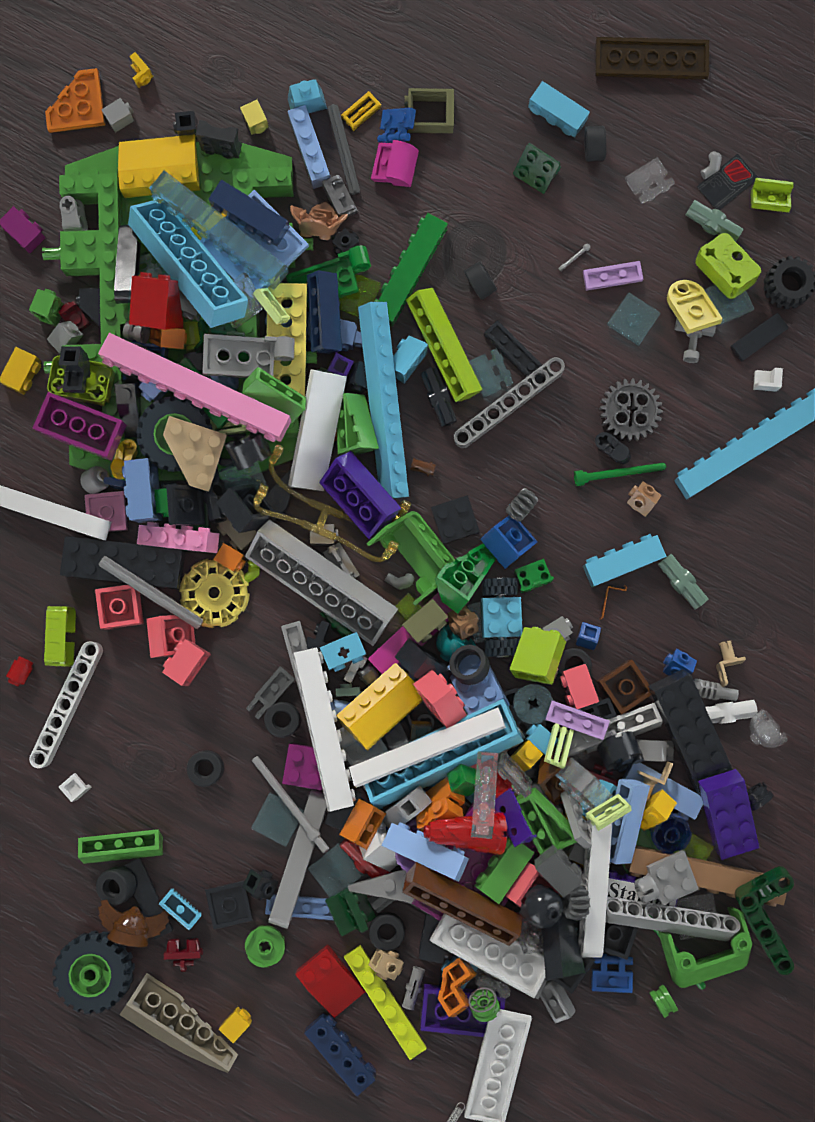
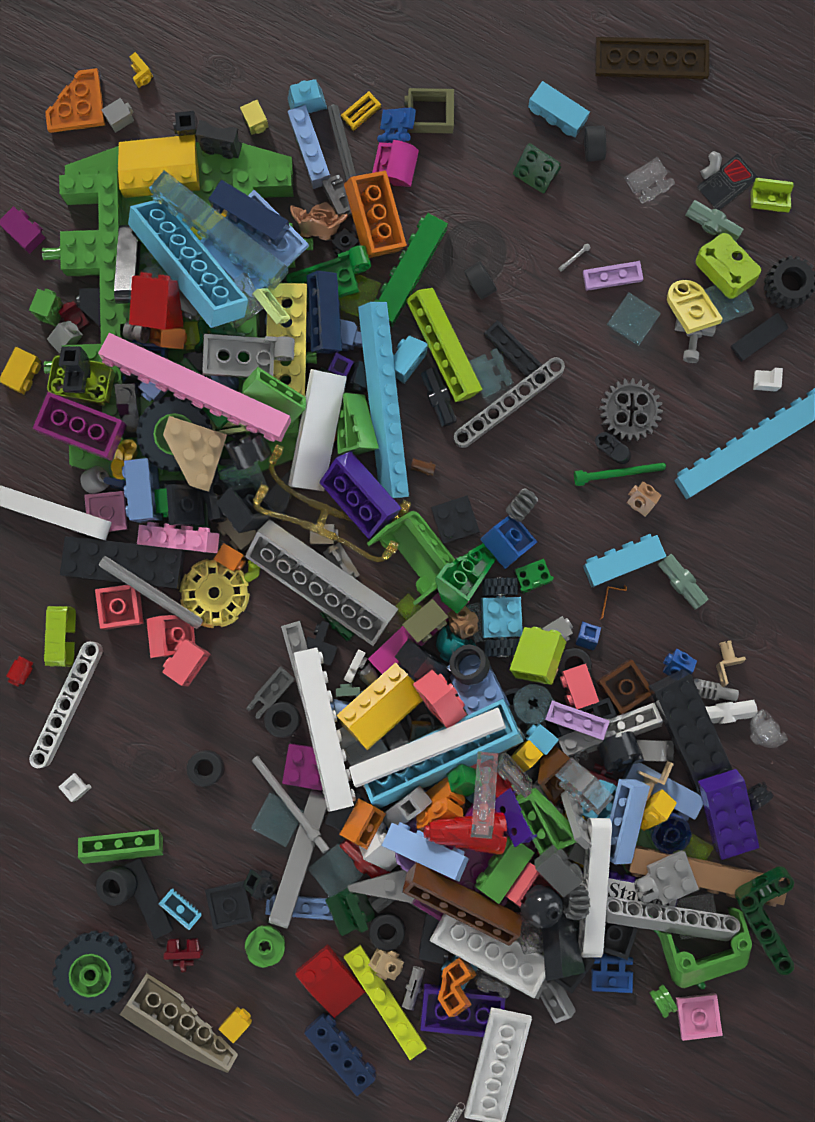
light grey piece [60,196,88,231] -> none
reddish brown helmet [98,900,170,947] -> none
medium azure brick [320,632,366,672] -> none
light grey arm [384,573,414,590] -> none
bright green wheel [468,987,500,1022] -> none
yellowish green tile [544,723,574,769] -> none
yellowish green tile [586,794,632,831] -> none
none -> orange brick [344,171,407,258]
none -> bright pink plate [676,993,723,1041]

